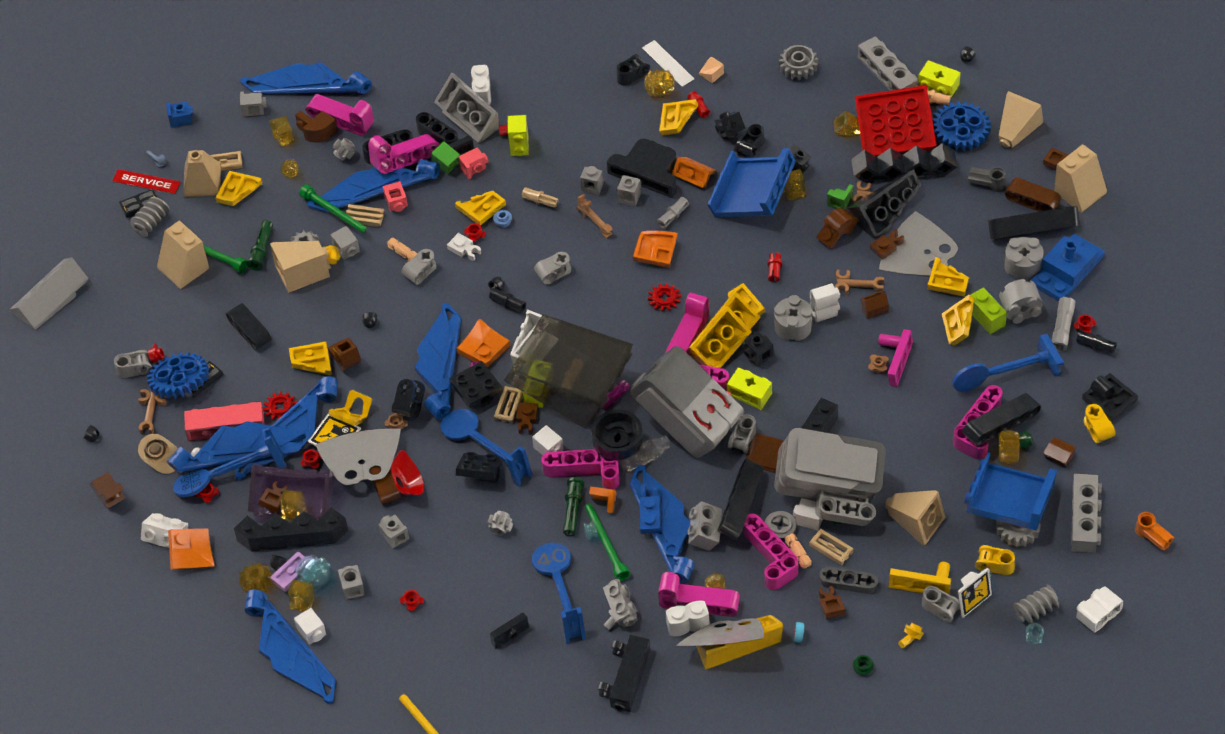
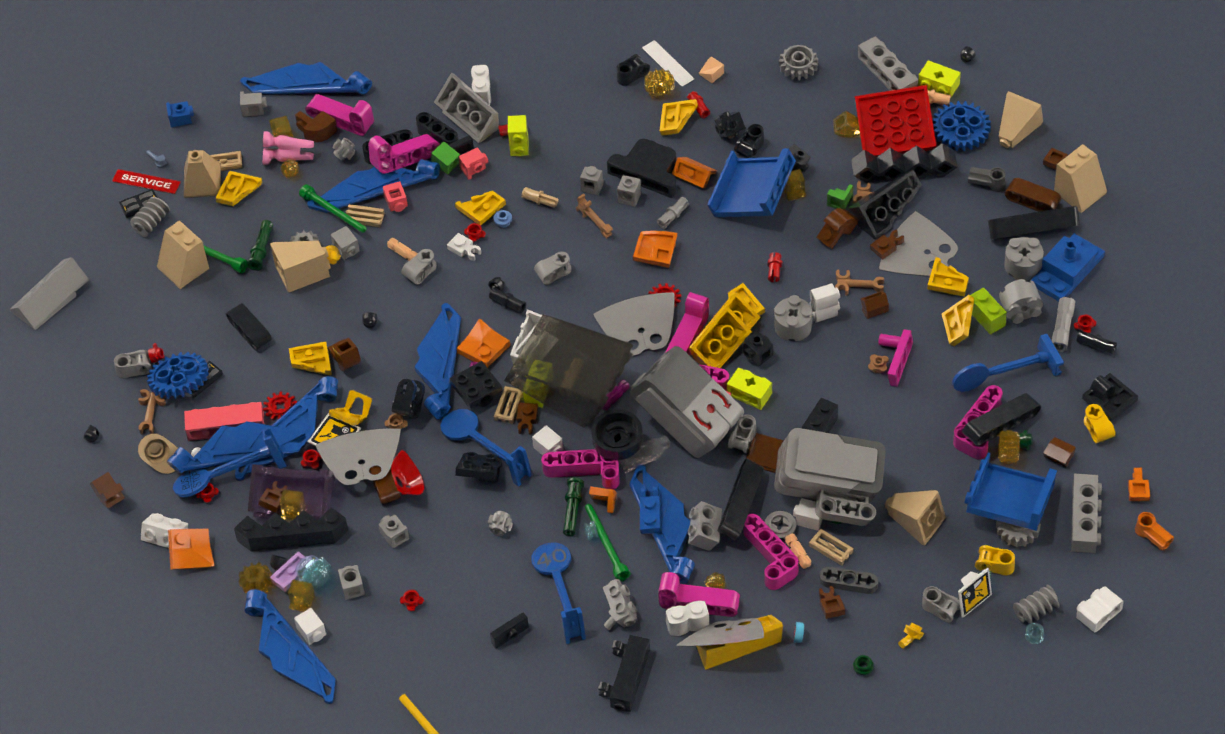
yellow piece [888,562,951,594] -> none
none -> bright pink piece [262,131,314,165]
none -> light grey piece [593,293,674,356]
none -> orange plate [1128,468,1150,501]

